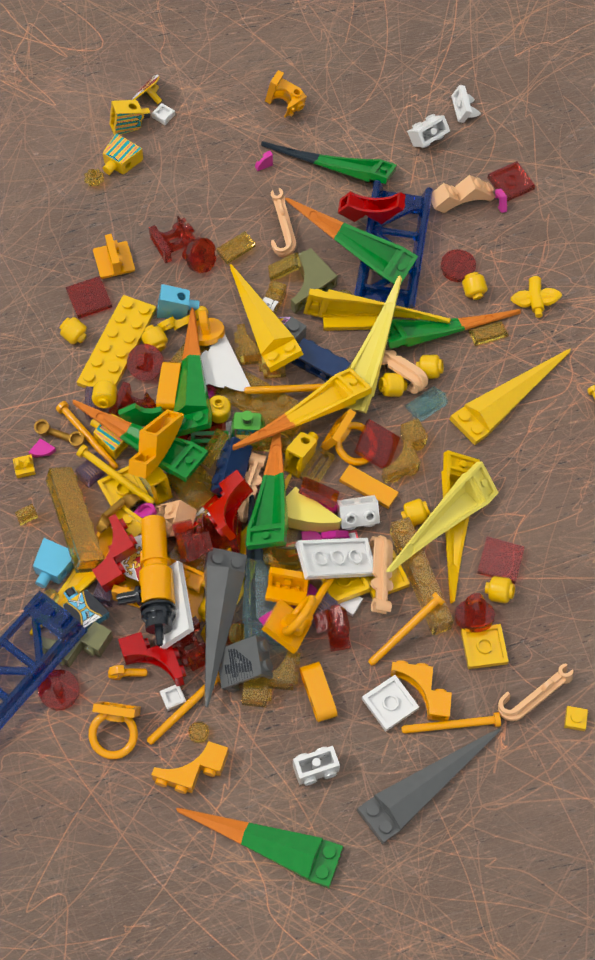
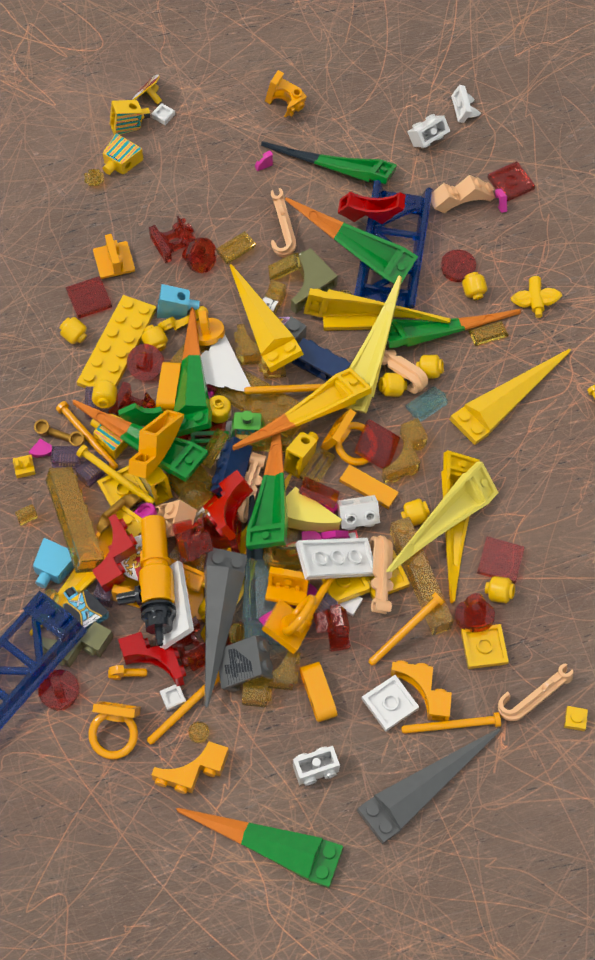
none -> clear purple piece [51,446,83,469]

